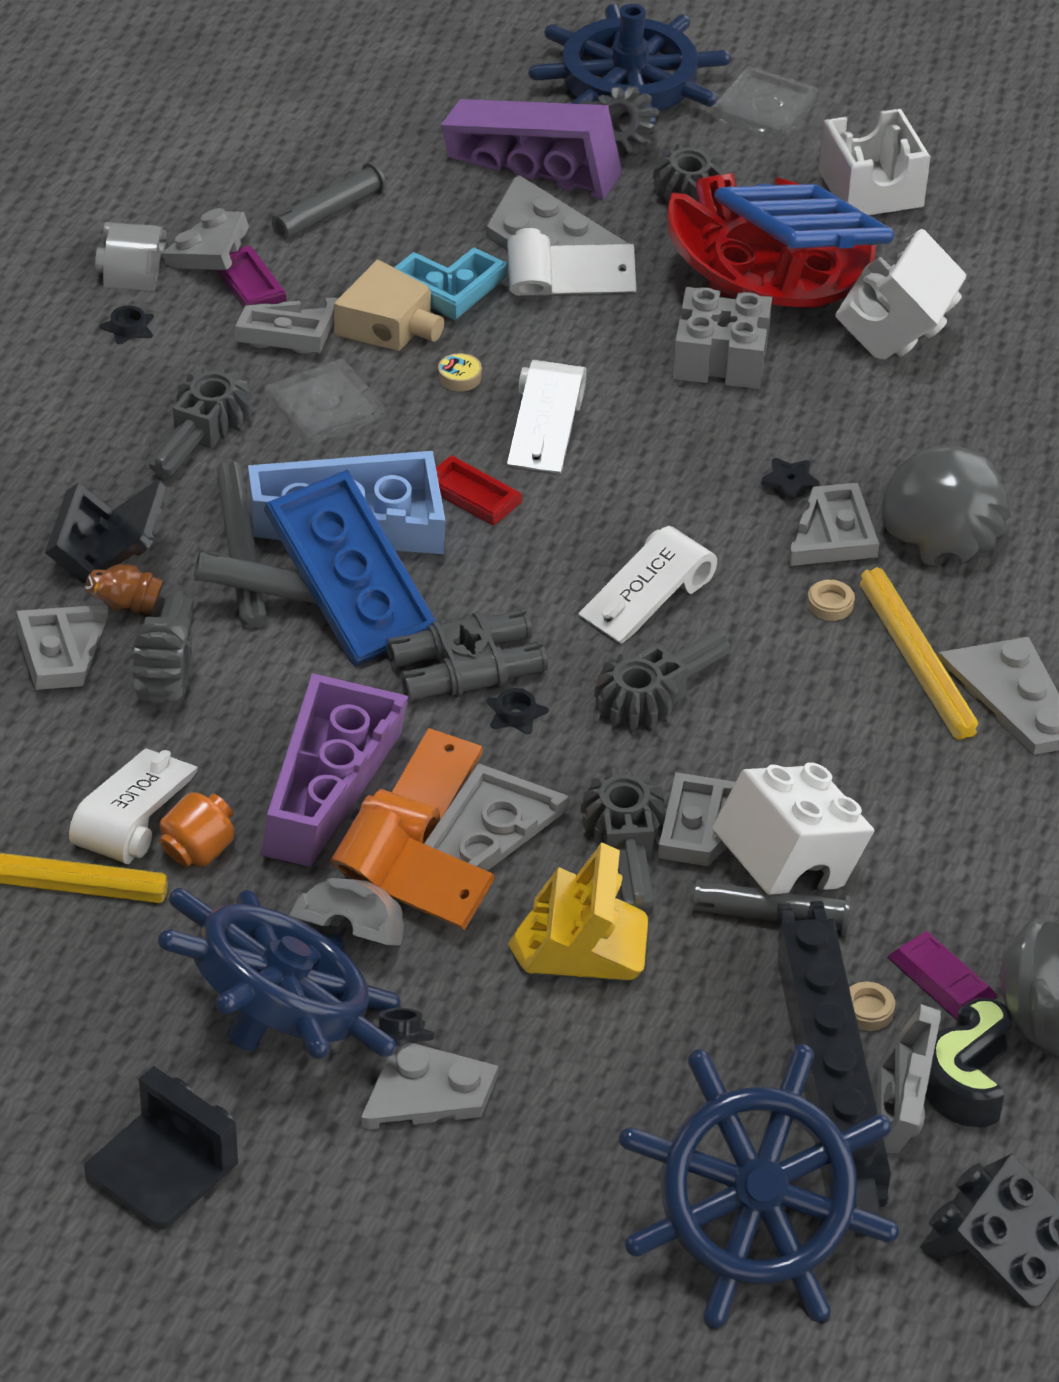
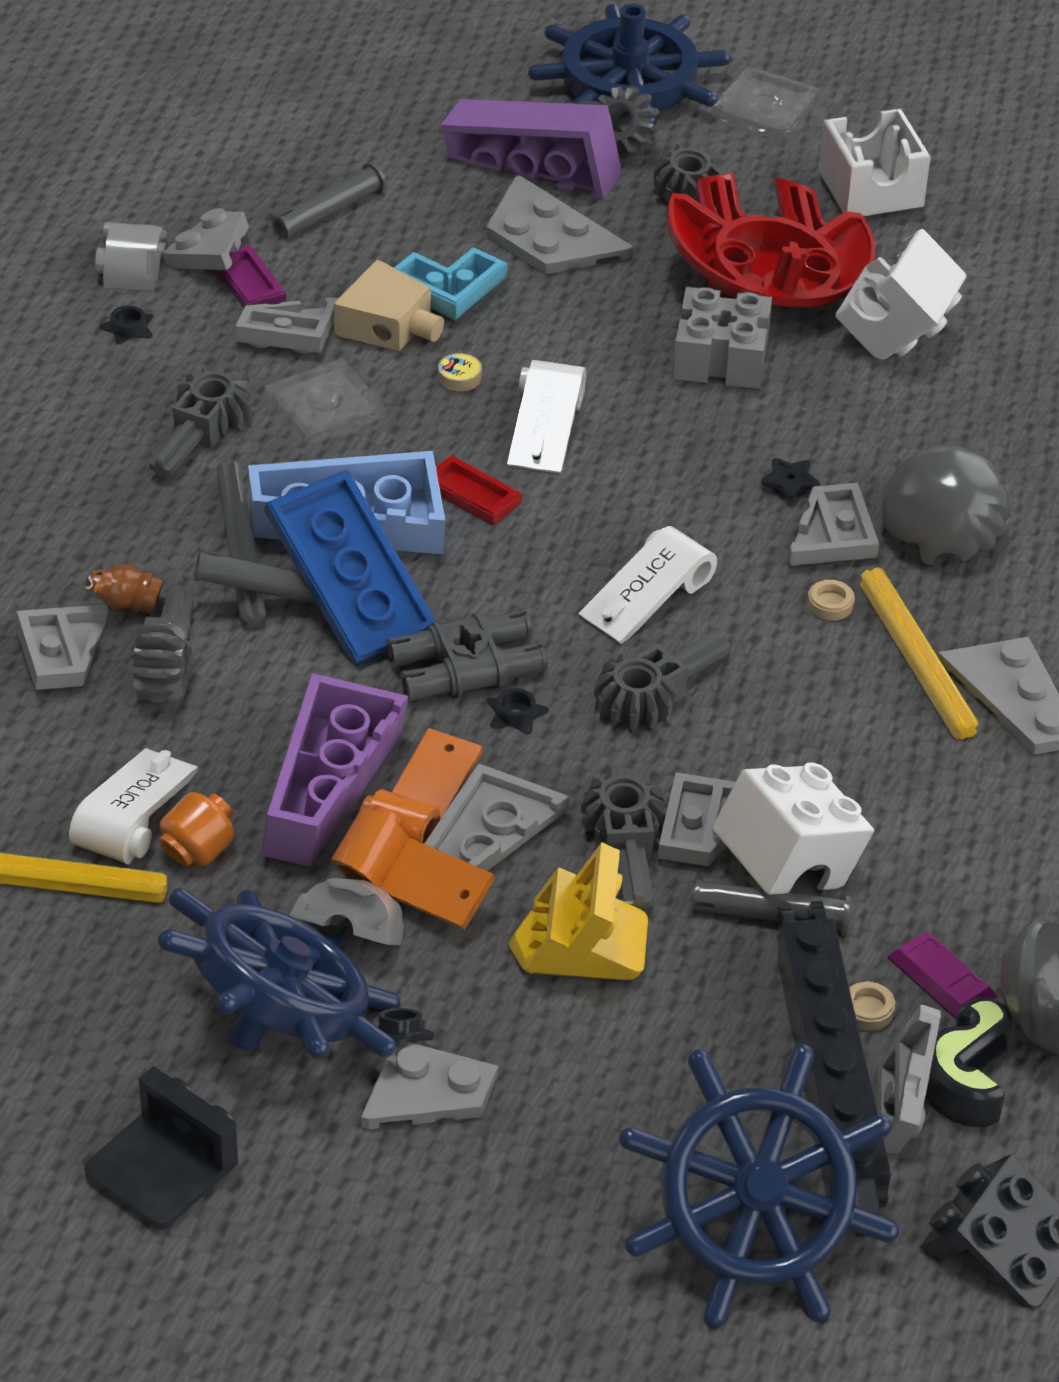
black bracket [45,479,167,583] -> none
white door [507,228,636,295] -> none
blue bar [715,184,894,249] -> none

